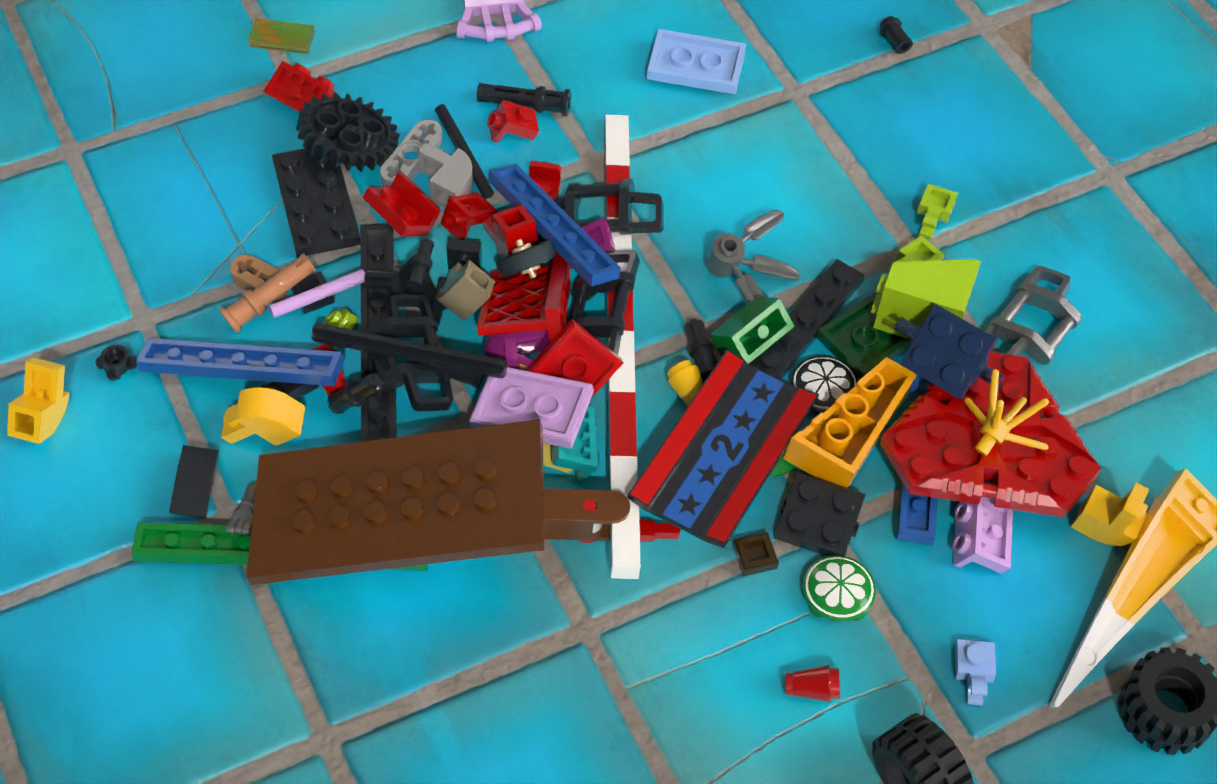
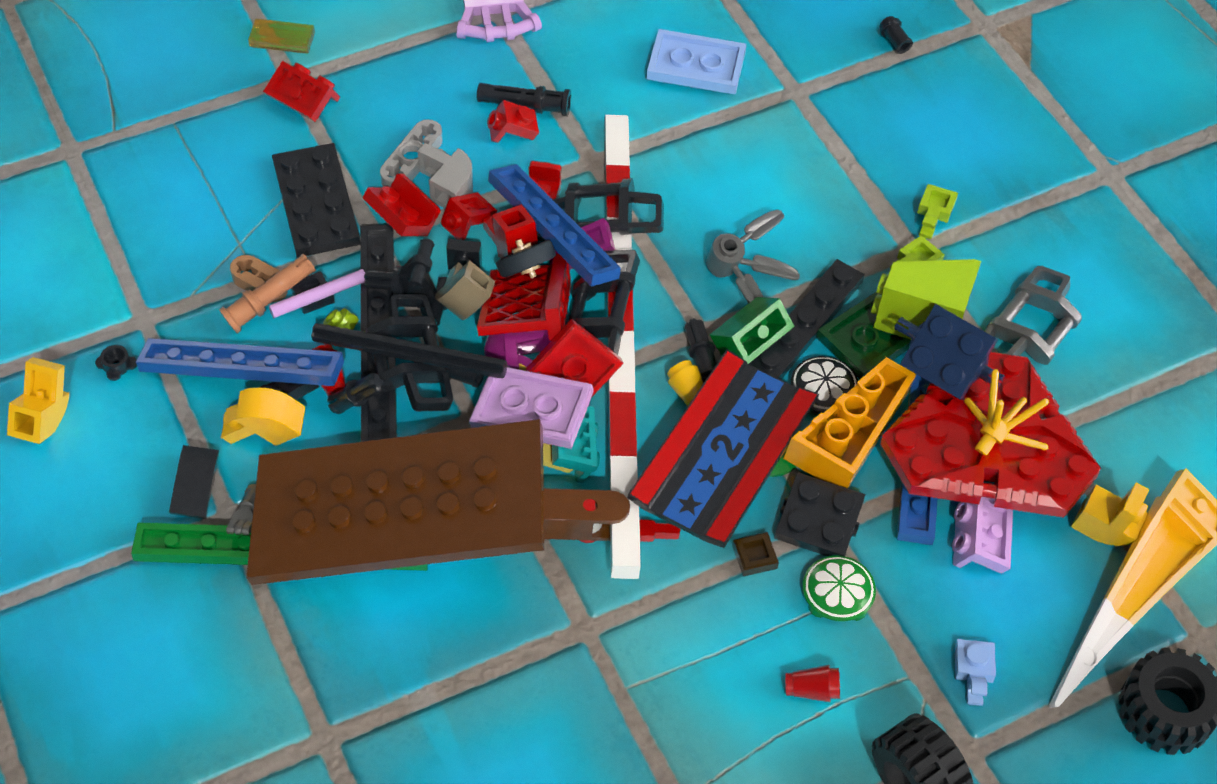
black gear [296,93,399,172] -> none
black bar [435,104,494,199] -> none

